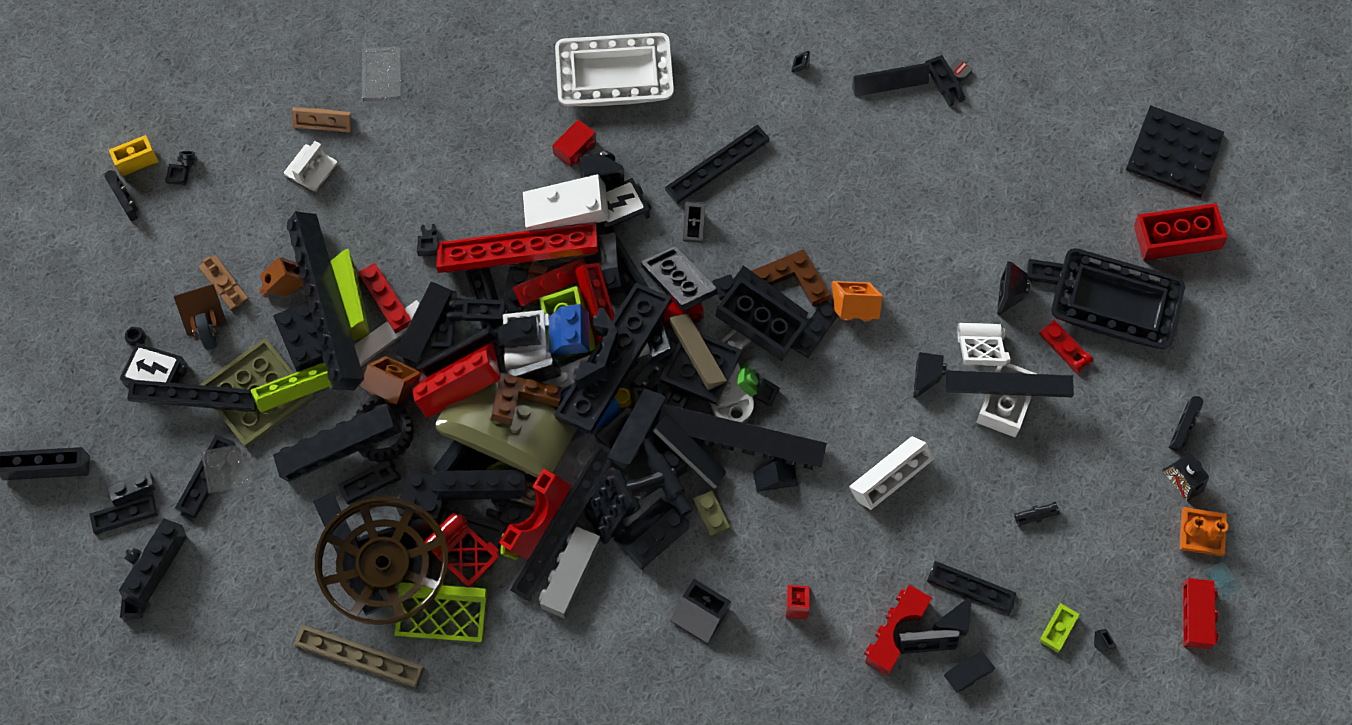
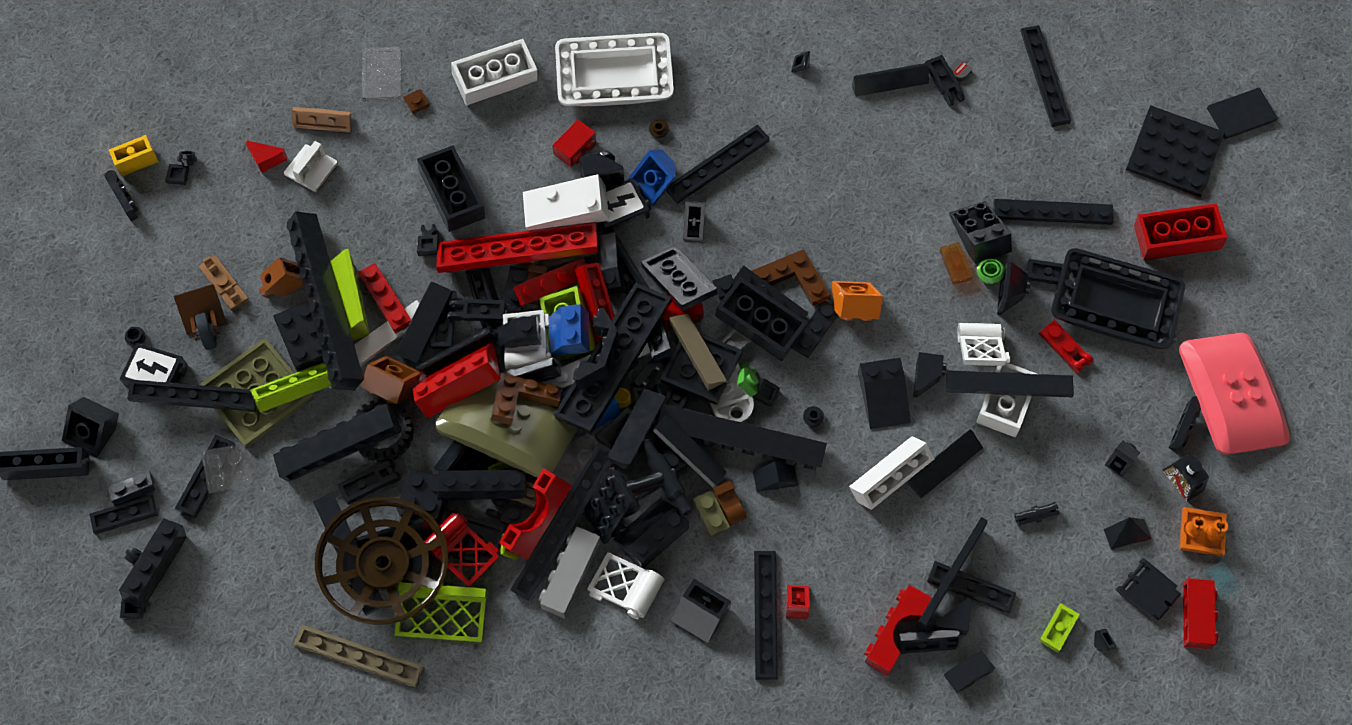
none -> black slope [61,397,119,458]
none -> red slope [246,140,288,173]
none -> reddish brown plate [403,89,430,114]
none -> black brick [417,145,486,232]
none -> white brick [451,39,537,105]
none -> white piece [587,552,665,620]
none -> blue slope [628,149,676,206]
none -> dark brown plate [649,120,668,138]
none -> reddish brown leg [713,481,747,525]
none -> black tile [754,551,778,680]
none -> black plate [803,406,824,427]
none -> black slope [858,358,911,429]
none -> black slope [907,429,983,499]
none -> black tile [916,517,988,631]
none -> clear orange plate [939,242,973,285]
none -> black slope [949,201,1012,264]
none -> bright green cone [977,259,1005,285]
none -> black plate [993,199,1114,225]
none -> black tile [1020,25,1071,127]
none -> black slope [1104,517,1152,549]
none -> black slope [1105,440,1141,477]
none -> black plate [1116,558,1181,621]
none -> coral wedge [1179,333,1290,455]
none -> black tile [1207,88,1278,139]

